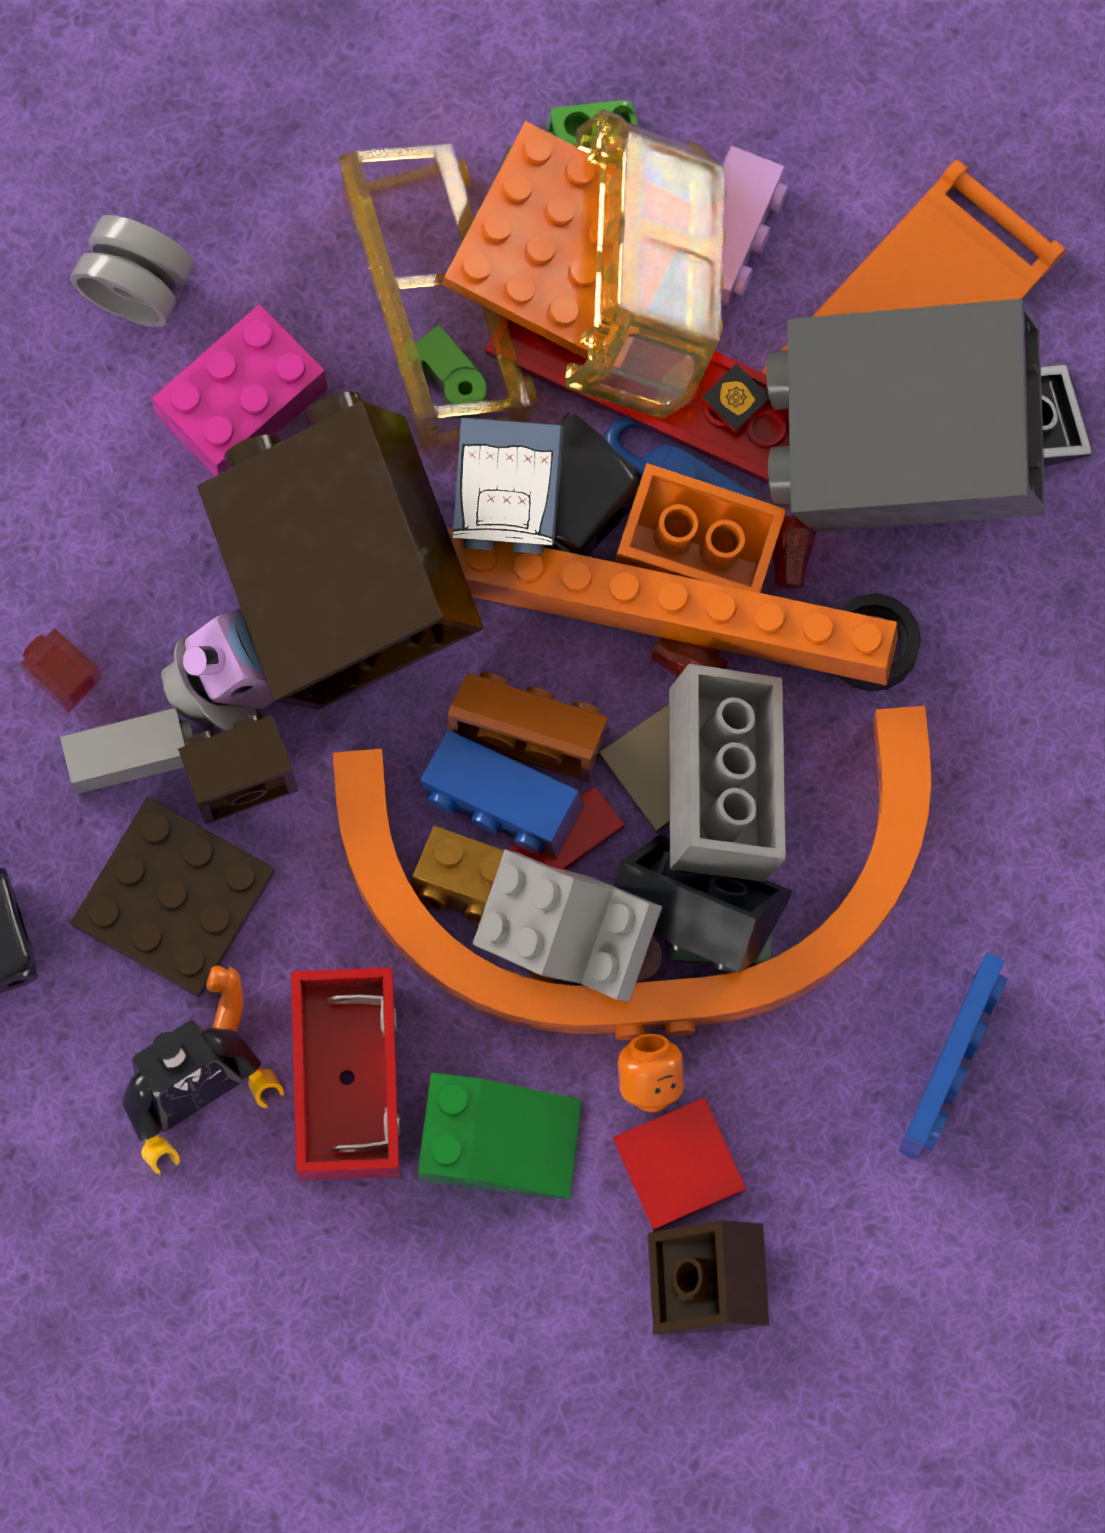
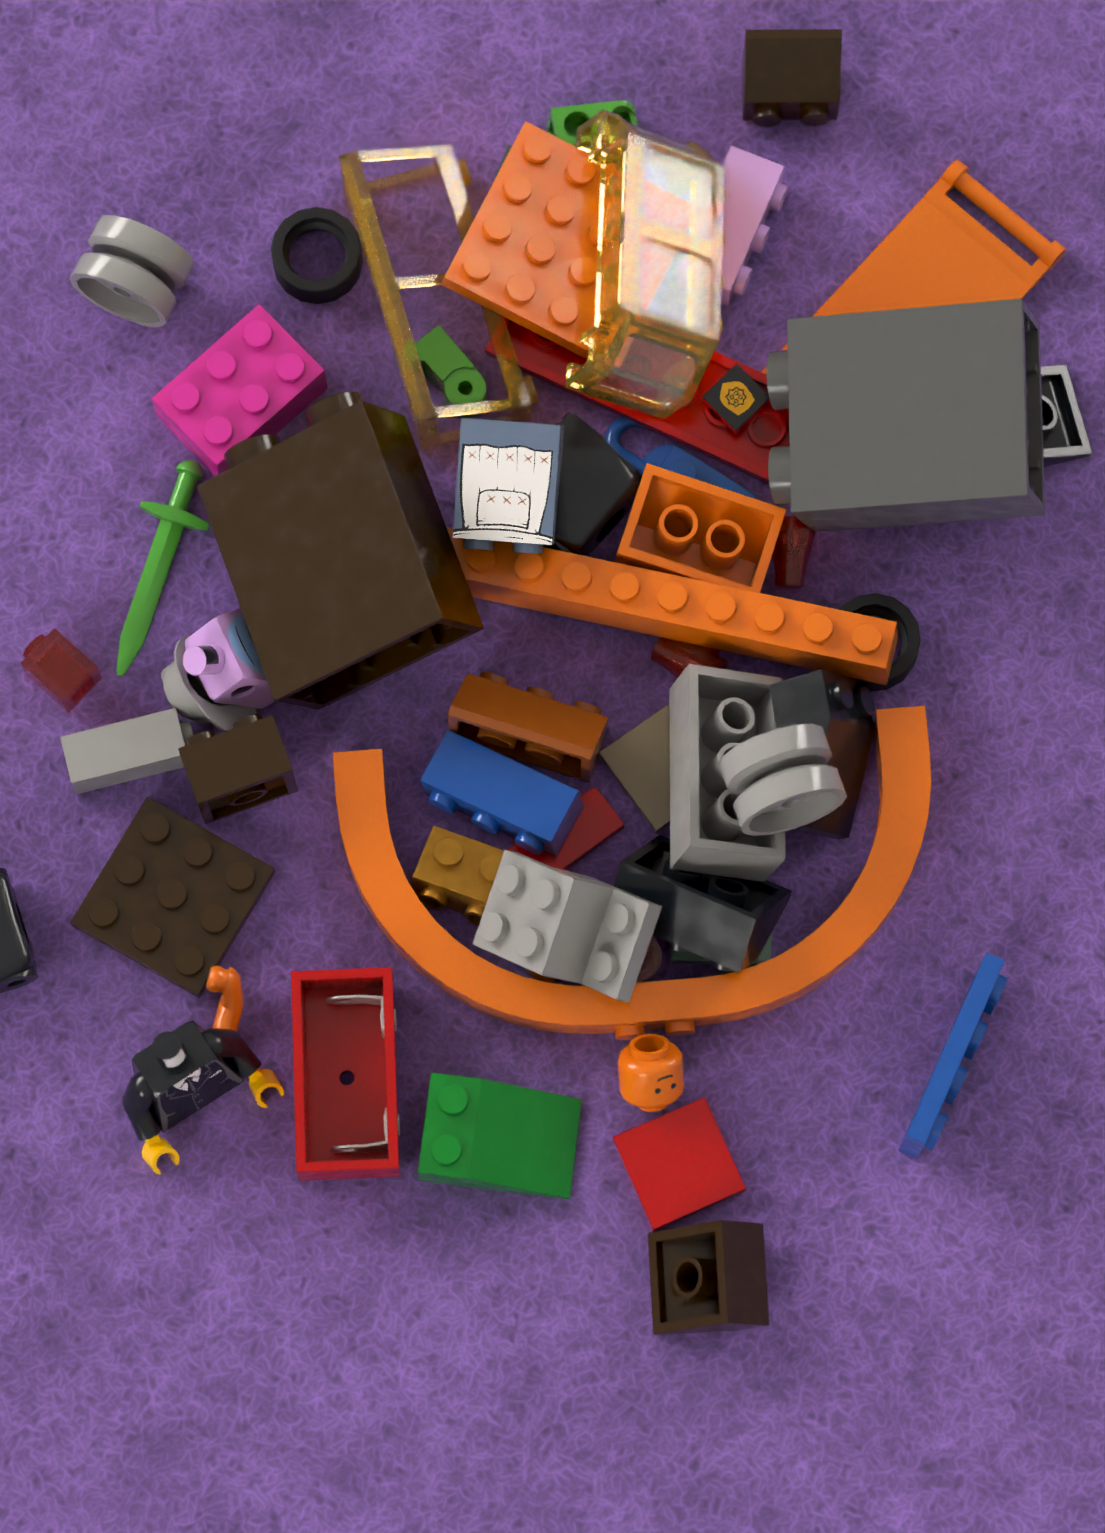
none -> bright green sword [116,460,210,676]
none -> black tyre [270,207,363,304]
none -> light grey wheel [719,724,847,836]
none -> dark brown slope [741,29,842,126]
none -> black slope [769,669,875,840]

